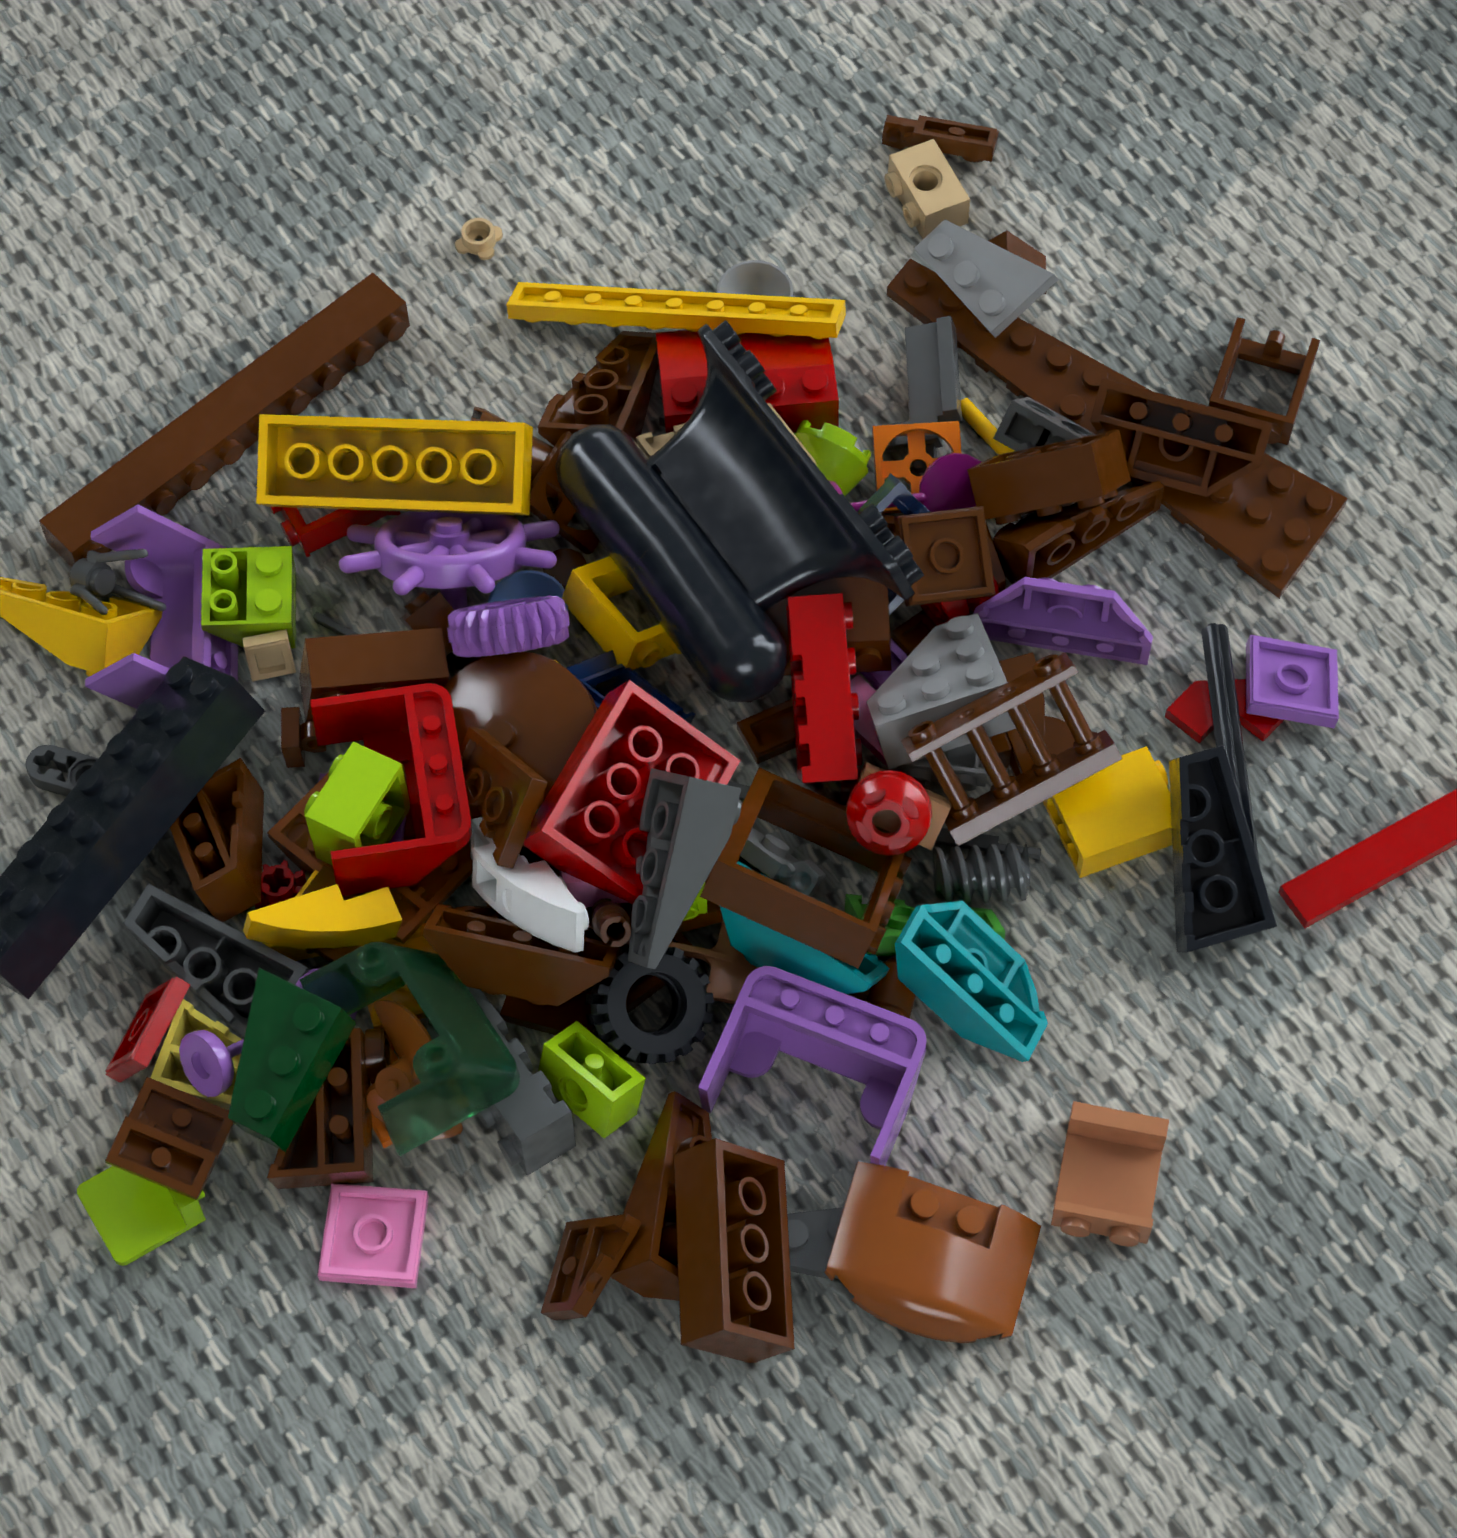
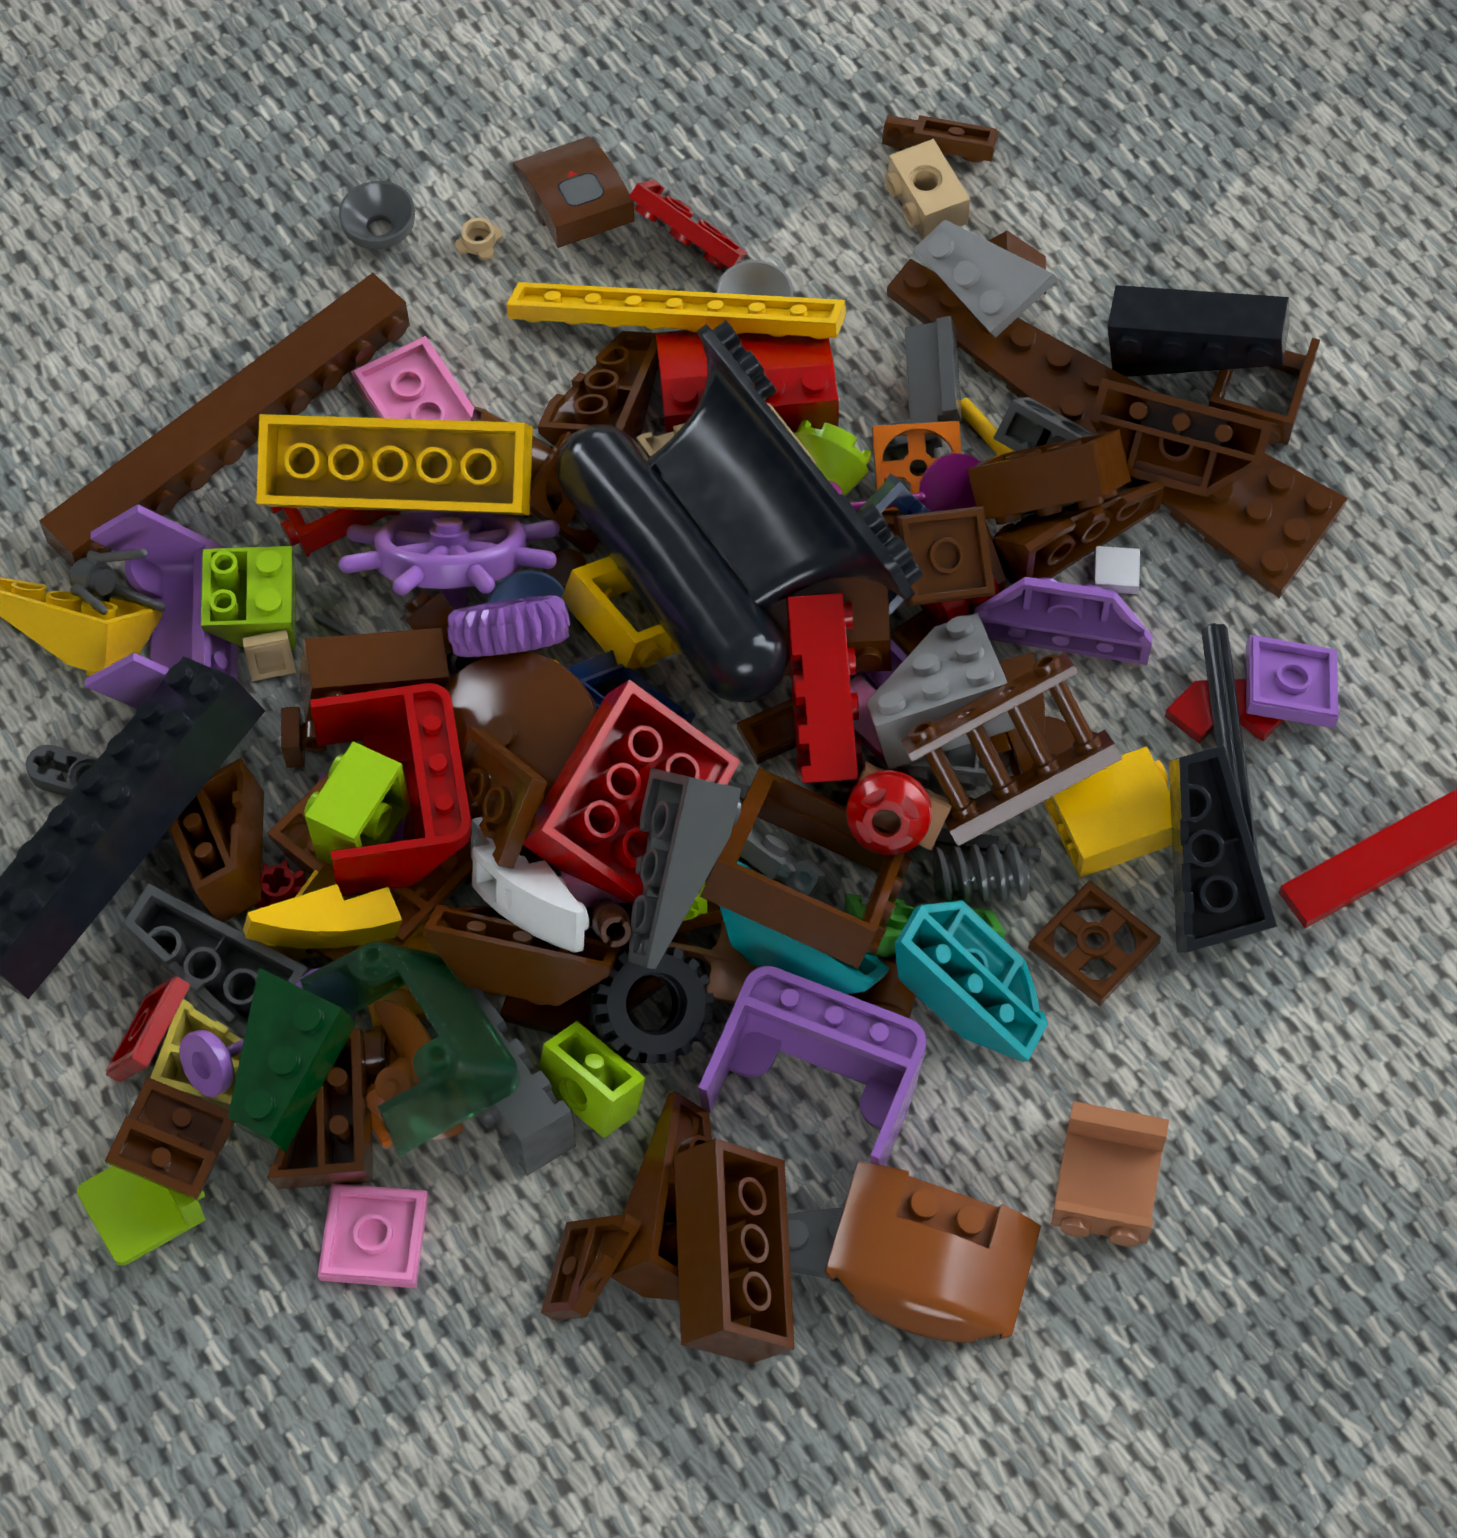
none -> dark grey piece [339,181,415,249]
none -> bright pink tile [351,336,474,421]
none -> reddish brown slope [513,136,635,248]
none -> red wing [629,180,748,270]
none -> reddish brown piece [1028,880,1161,1006]
none -> white tile [1094,546,1140,594]
none -> black wedge [1107,285,1290,377]

